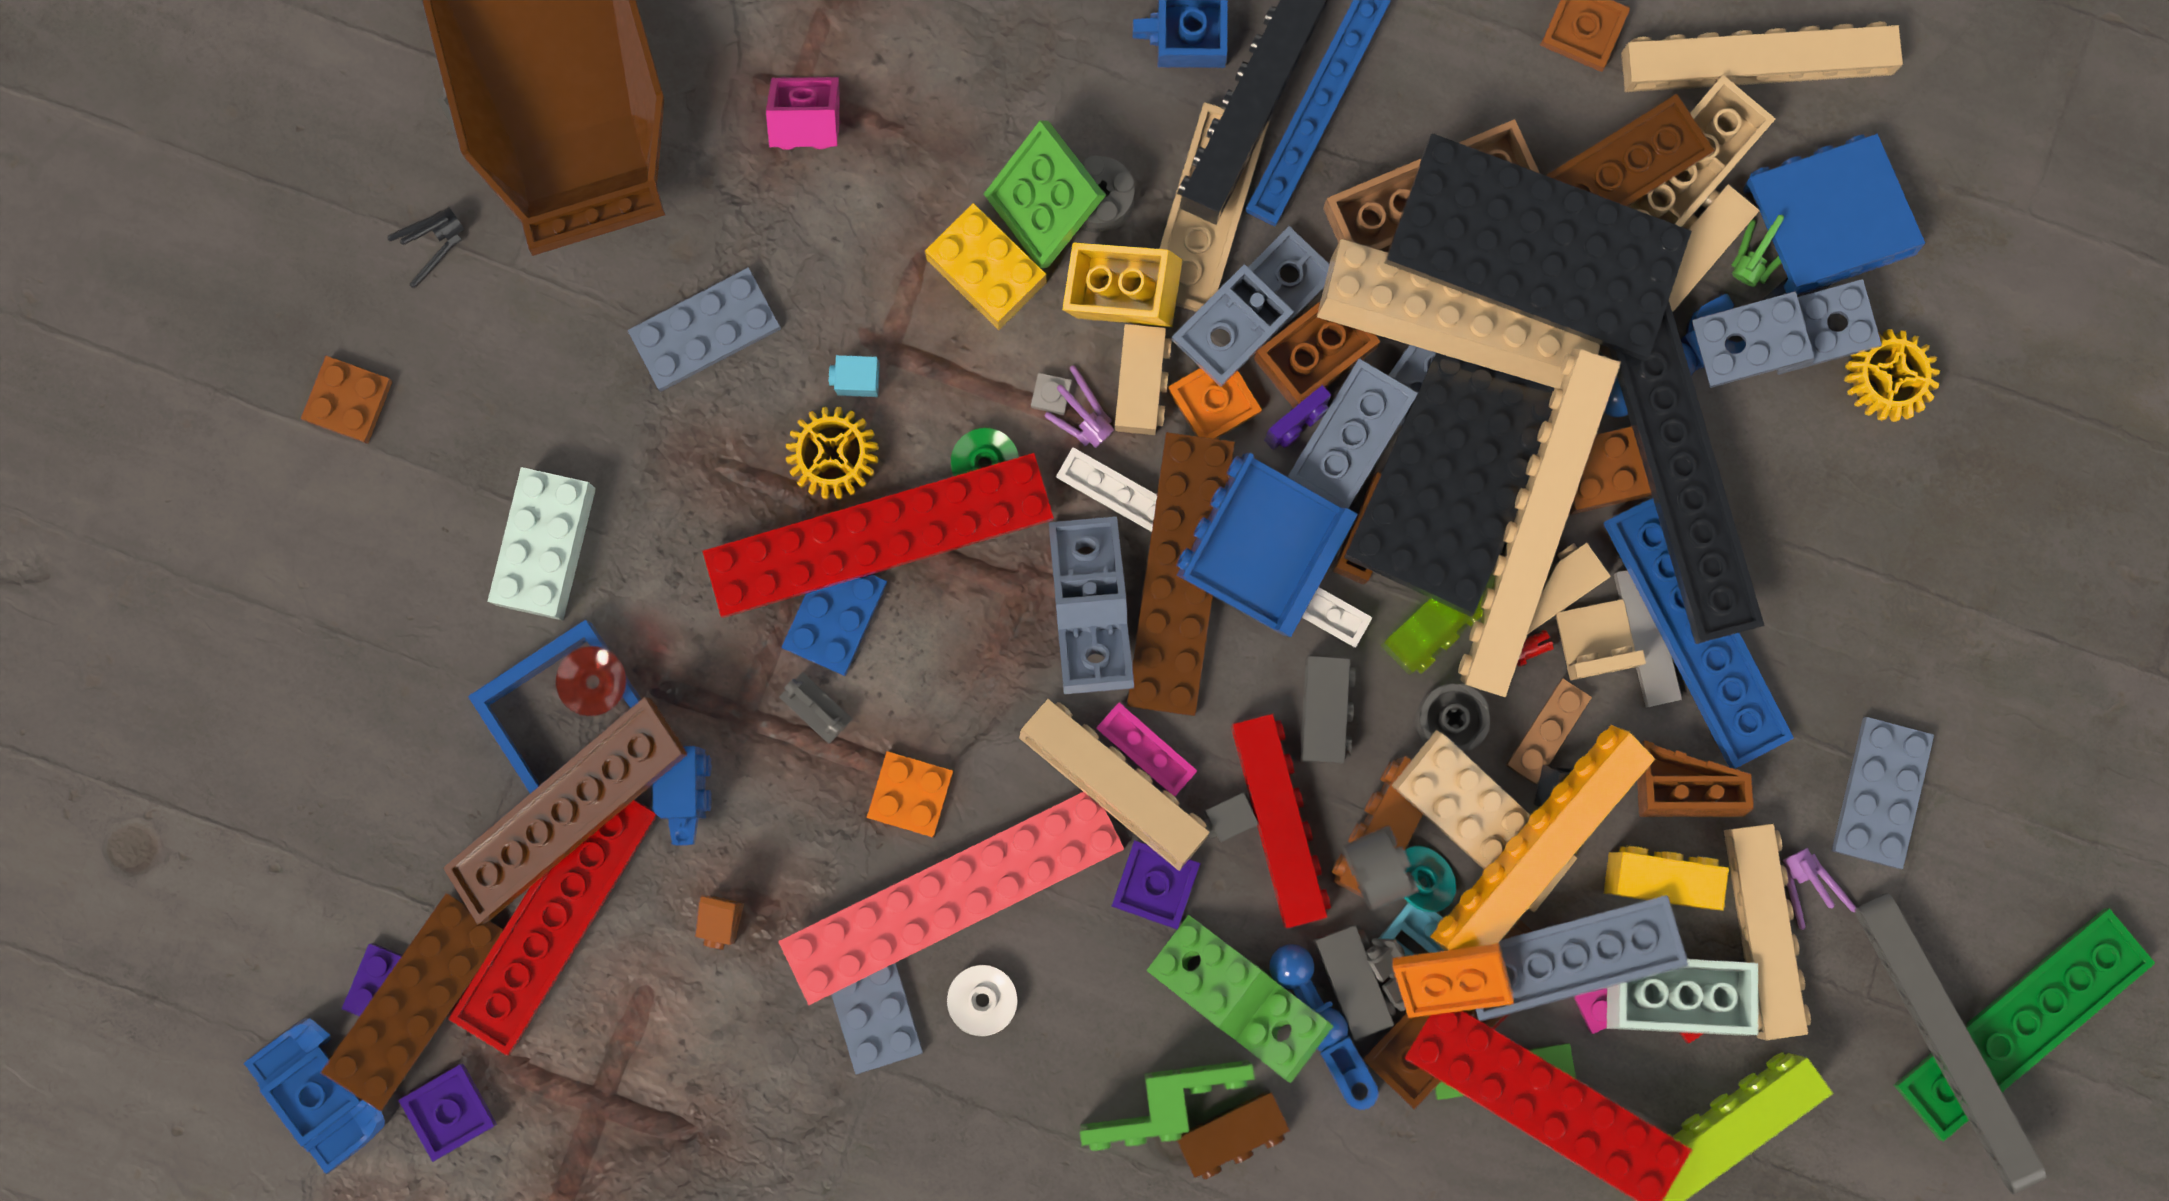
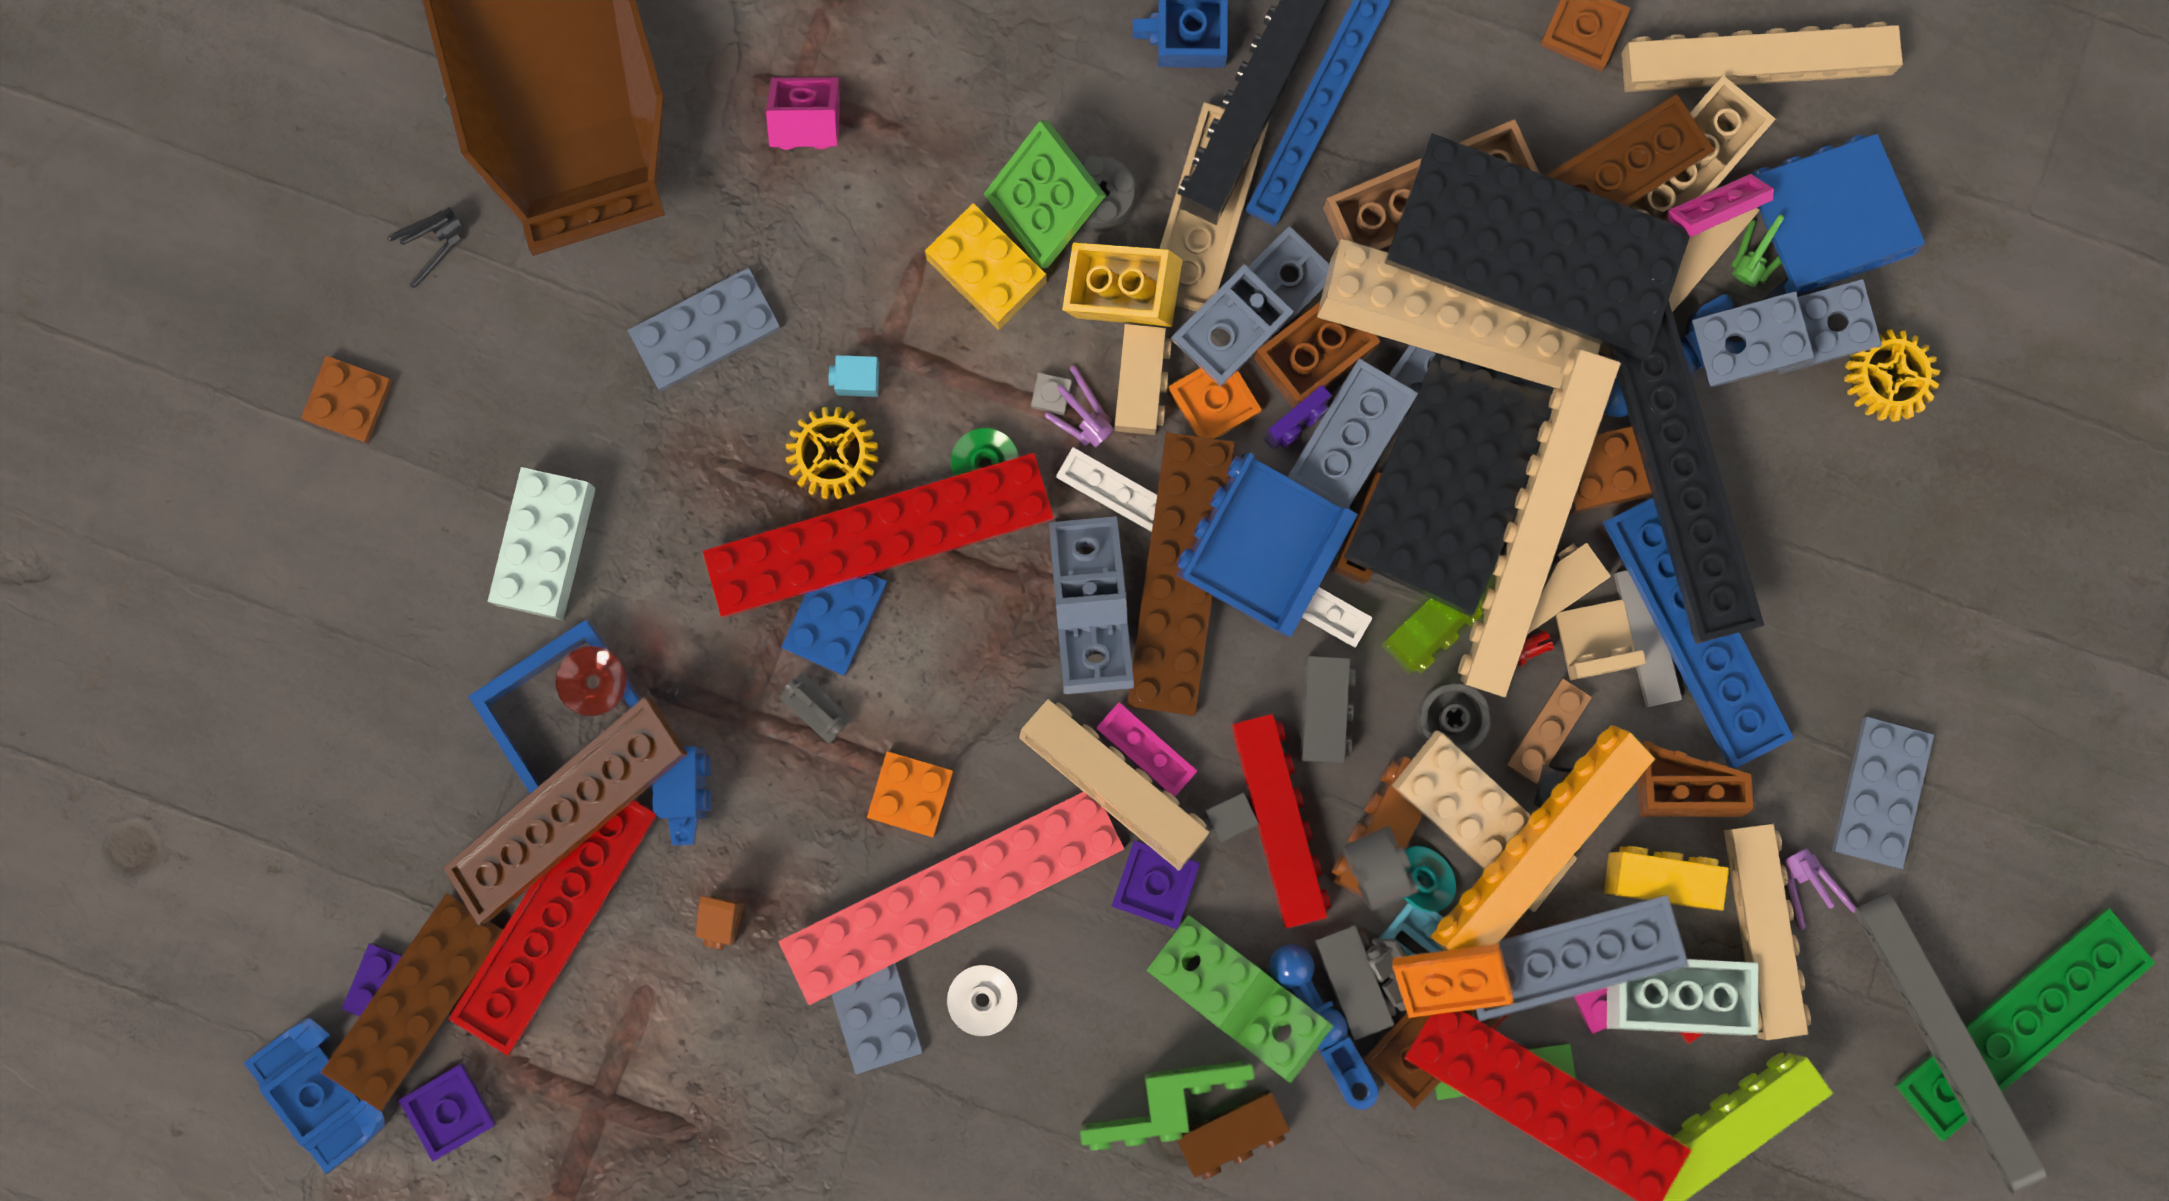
none -> dark pink plate [1668,174,1774,237]

